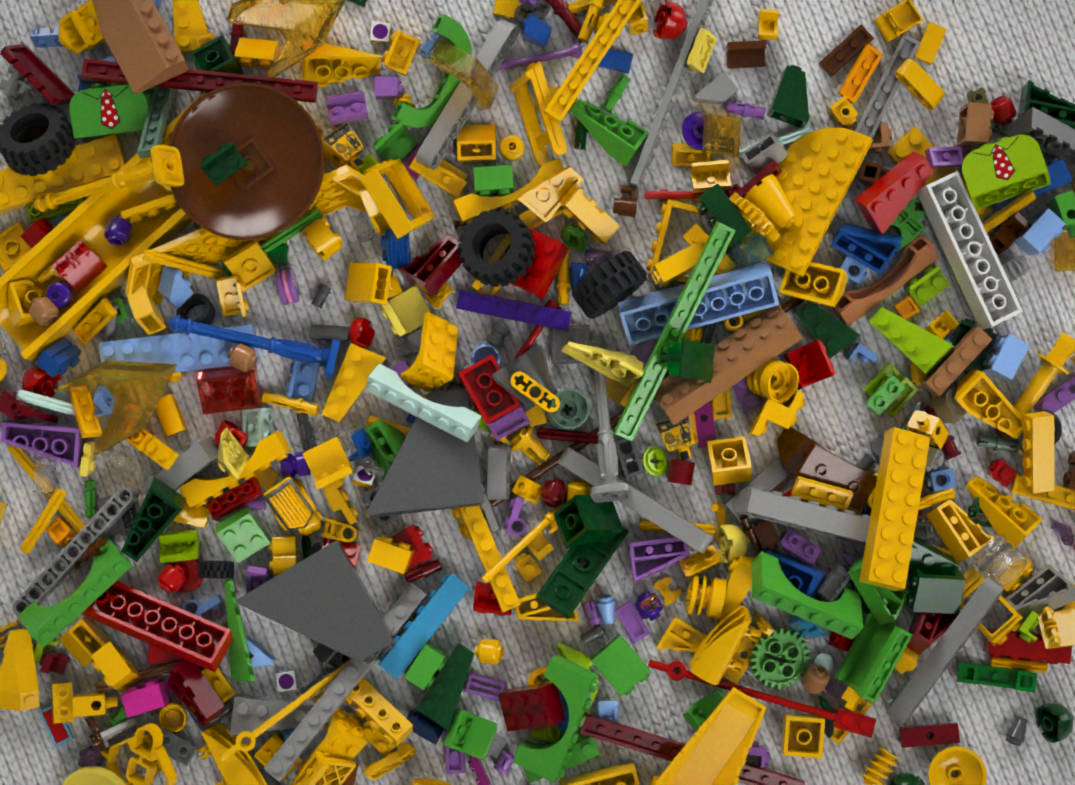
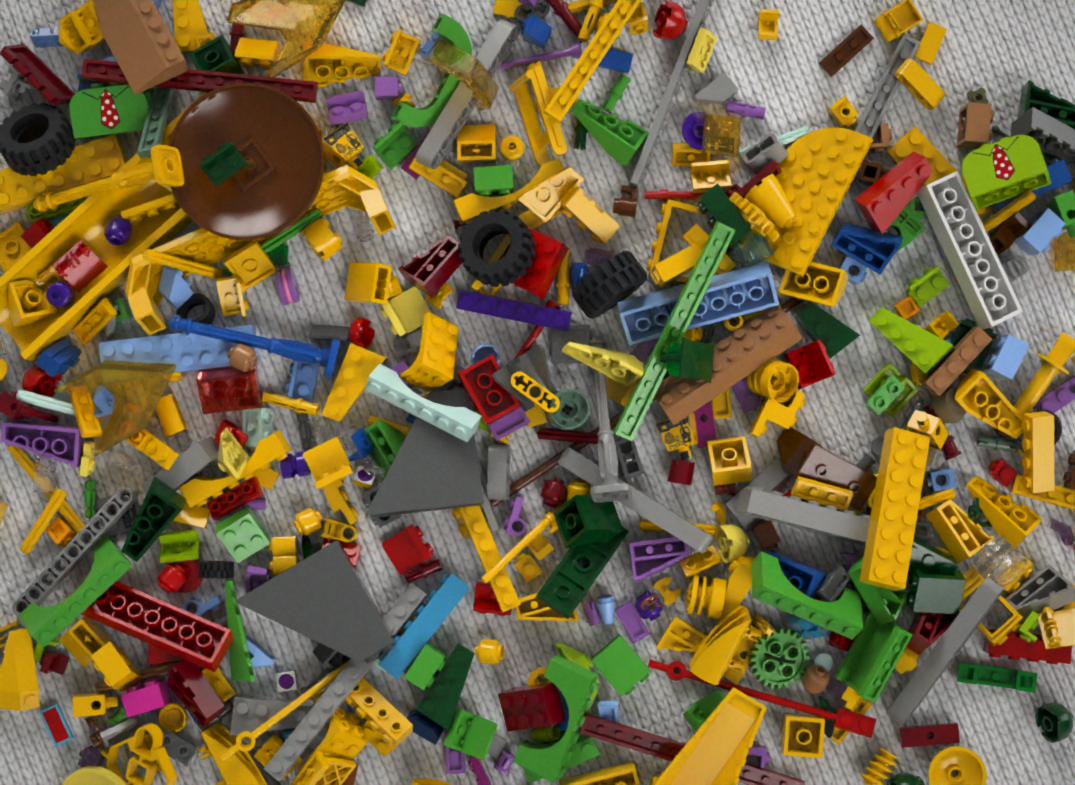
medium nougat head [29,297,59,326] -> none
yellow brick [51,682,74,724] -> none
reddish brown piece [74,537,106,569] -> none
yellow piece [264,477,317,531] -> none
dark grey pin [311,283,332,309] -> none
yellow window [359,158,437,239] -> none
yellow hinge [363,743,417,781] -> none
yellow brick [367,535,415,574] -> none
tile [370,21,391,43] -> none
blue brick [381,229,411,269] -> none
medium lavender tile [465,672,507,702] -> none
dark grey wheel [485,323,510,348] -> none
yellow piece [509,426,551,466] -> none
yellow bracket [512,475,543,504] -> none
bright green gear [561,224,589,252] -> none
dark grey pin [580,624,605,646] -> none
lime gear [641,446,668,477] -> none
reddish brown panel [726,40,767,69] -> none
reddish brown piece [739,515,763,554] -> none
dark green slope [767,65,809,128] -> none
medium lavender bracket [780,528,821,565] -> none
nougat arch [832,234,939,327] -> none
light orange plate [837,44,884,103] -> none
medium blue bracket [846,343,878,364] -> none
medium lavender plate [925,146,972,169] -> none
red head [990,96,1017,126] -> none
yellow axle [990,656,1048,673] -> none
dark grey cone [1005,716,1028,746] -> none

